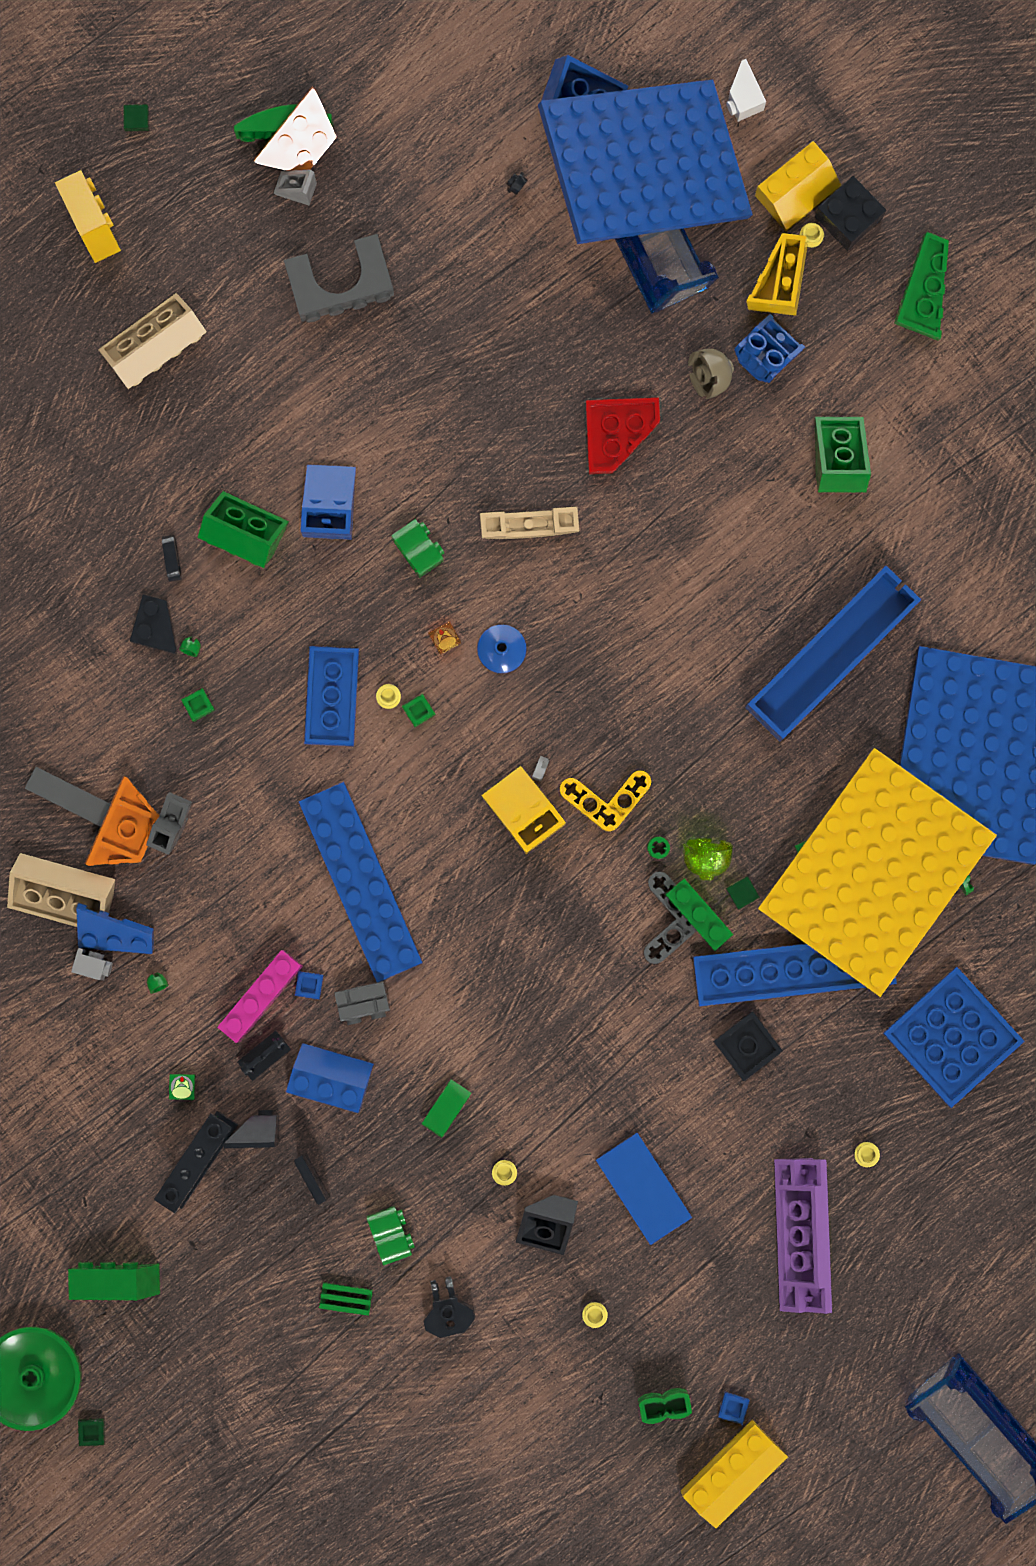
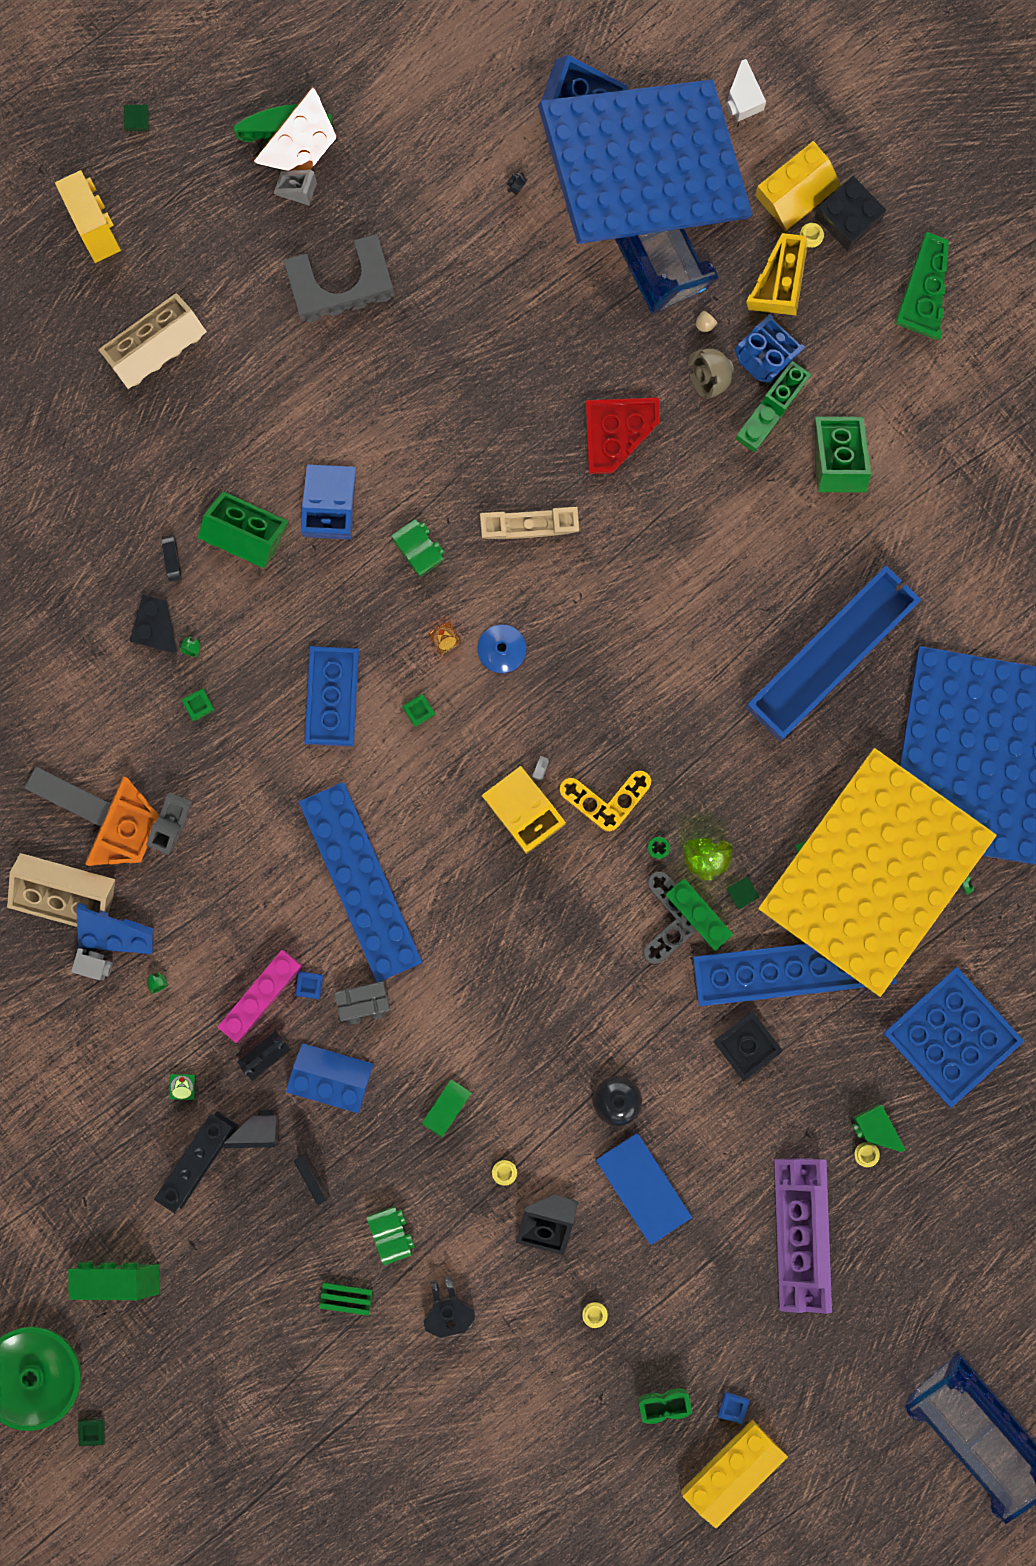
light yellow plate [376,684,401,709] -> none
none -> black cylinder [593,1076,643,1126]
none -> tan hinge [696,311,717,332]
none -> green slope [735,361,812,453]
none -> green slope [852,1104,905,1152]

